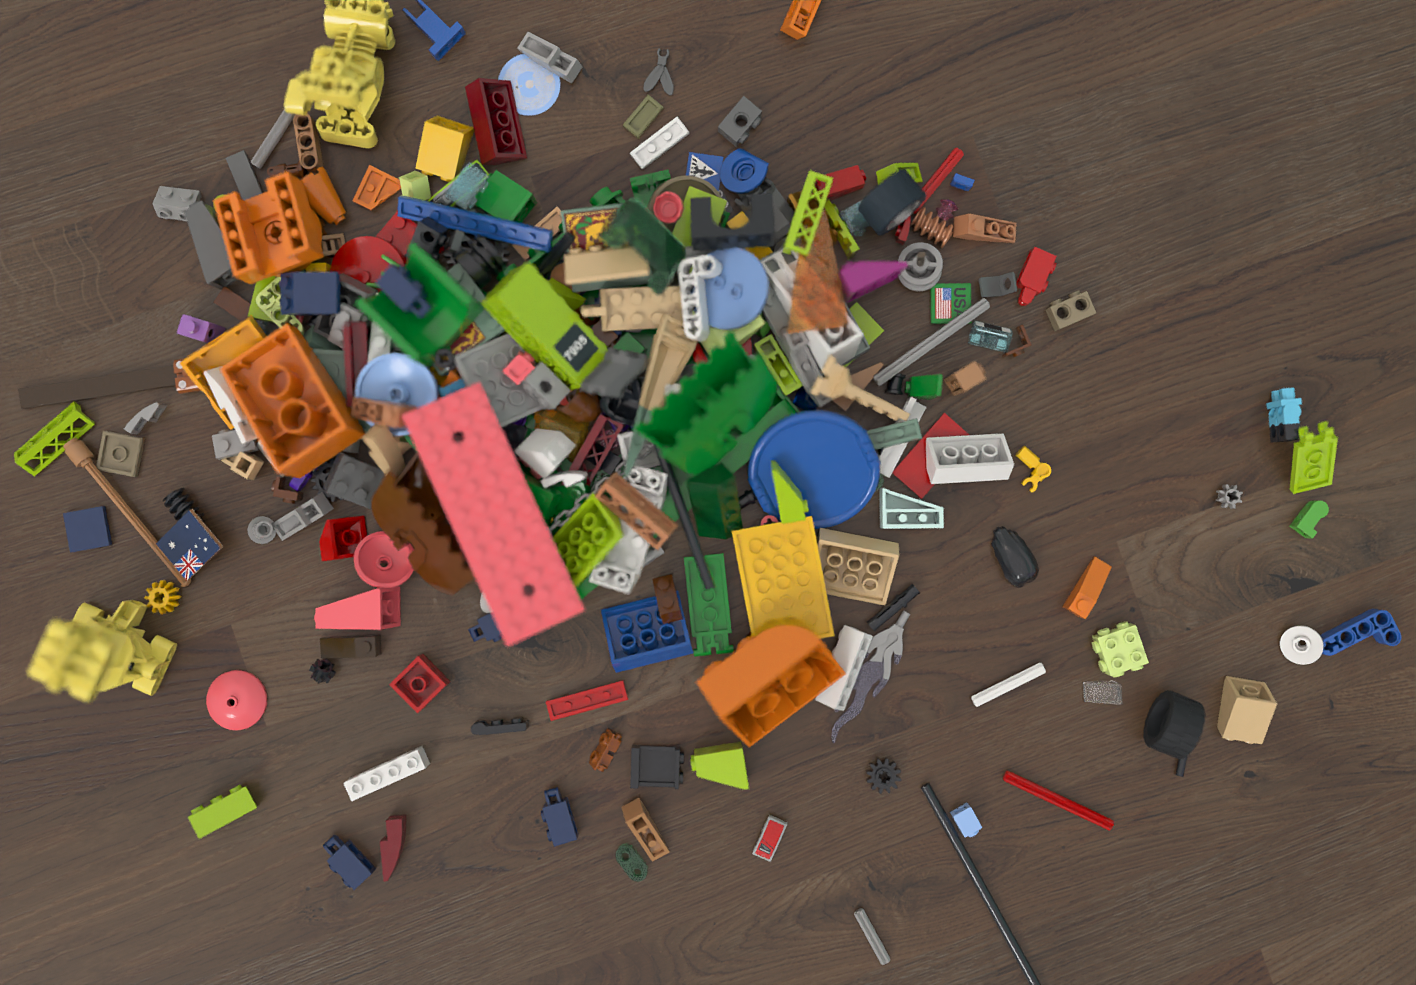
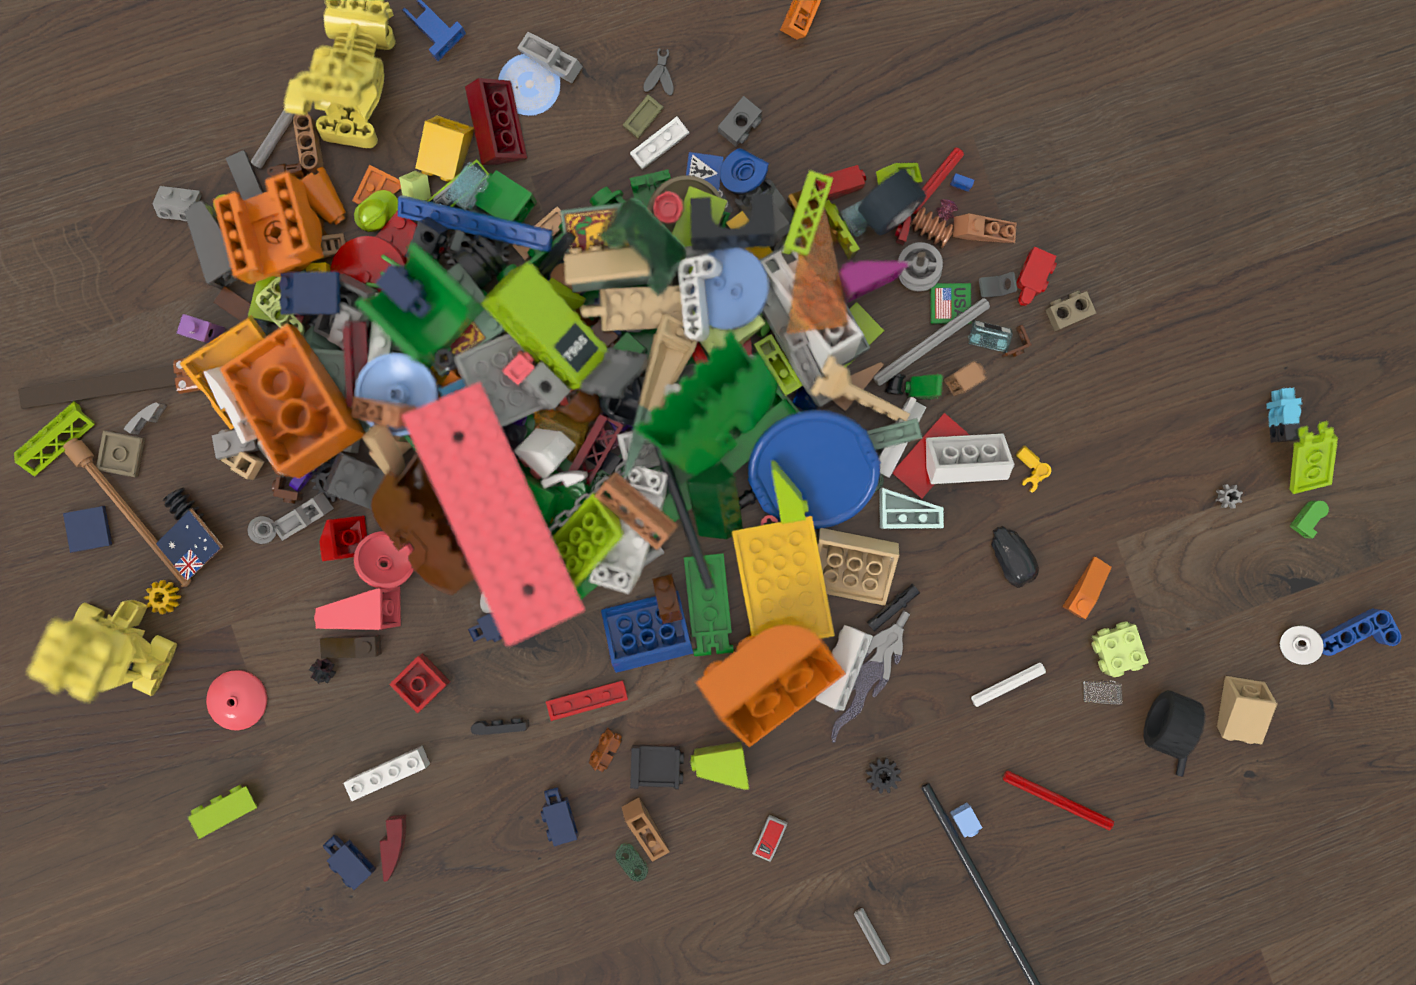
none -> lime piece [354,190,398,232]

